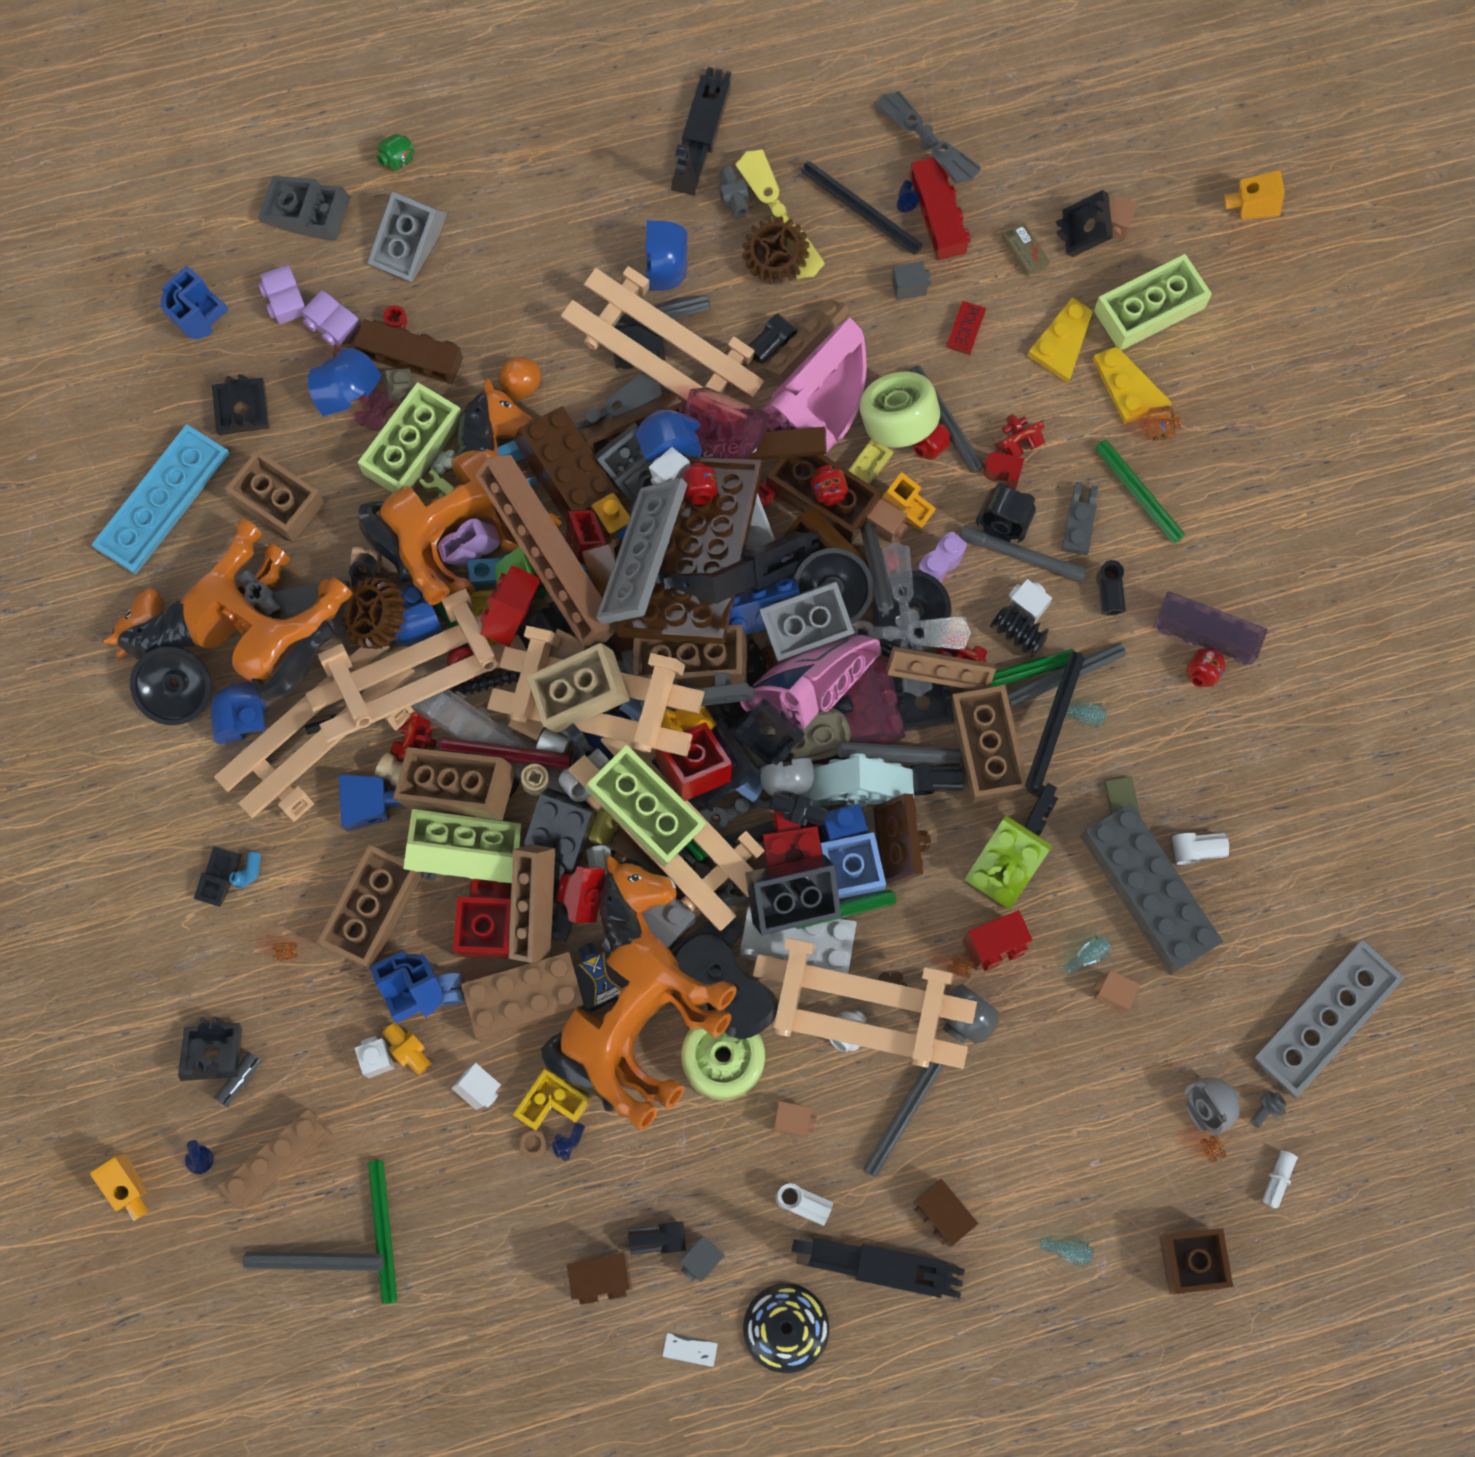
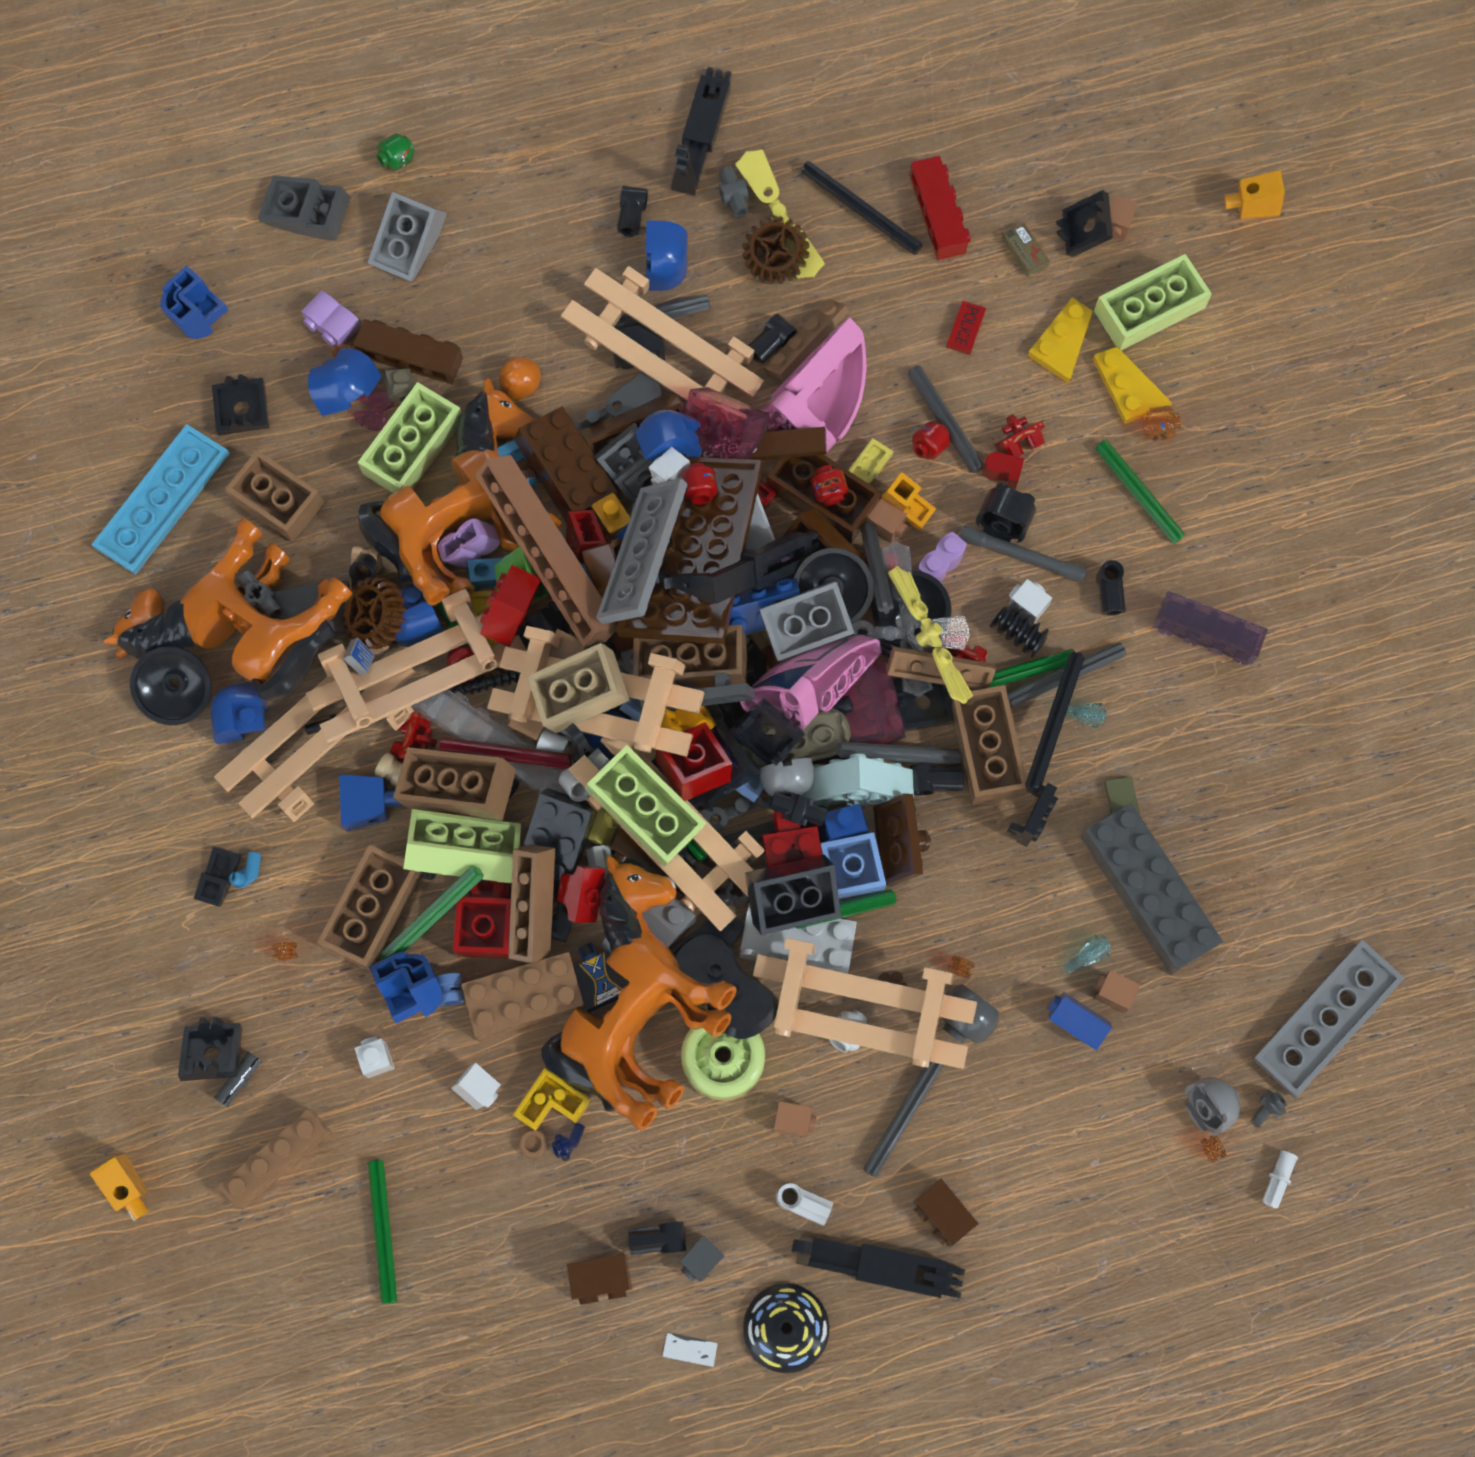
clear blue plate [185,1140,214,1174] -> none
dark grey axle [243,1252,384,1271] -> none
lavender brick [258,264,305,325] -> none
light orange axle [382,1022,432,1076] -> none
red bush [383,305,408,328] -> none
yellowish green plate [420,470,454,498] -> none
white plant [430,449,455,475] -> none
tan wheel [521,764,549,796] -> none
yellowish green wheel [859,371,940,448] -> none
dark grey piece [875,91,981,183] -> none
dark grey brick [891,261,931,300] -> none
clear blue plate [896,180,919,213] -> none
red brick [962,910,1033,972] -> none
lime plate [964,816,1052,910] -> none
clear light blue cone [1040,1238,1094,1270] -> none
dark grey hinge [1062,482,1098,556] -> none
reddish brown brick [1159,1228,1233,1294] -> none
white piece [1172,833,1229,865] -> none
red head [1186,648,1226,687] -> none
none -> light grey tile [343,637,375,676]
none -> green axle [381,866,484,960]
none -> black piece [617,185,648,237]
none -> light yellow piece [888,566,973,704]
none -> blue brick [1047,991,1112,1051]

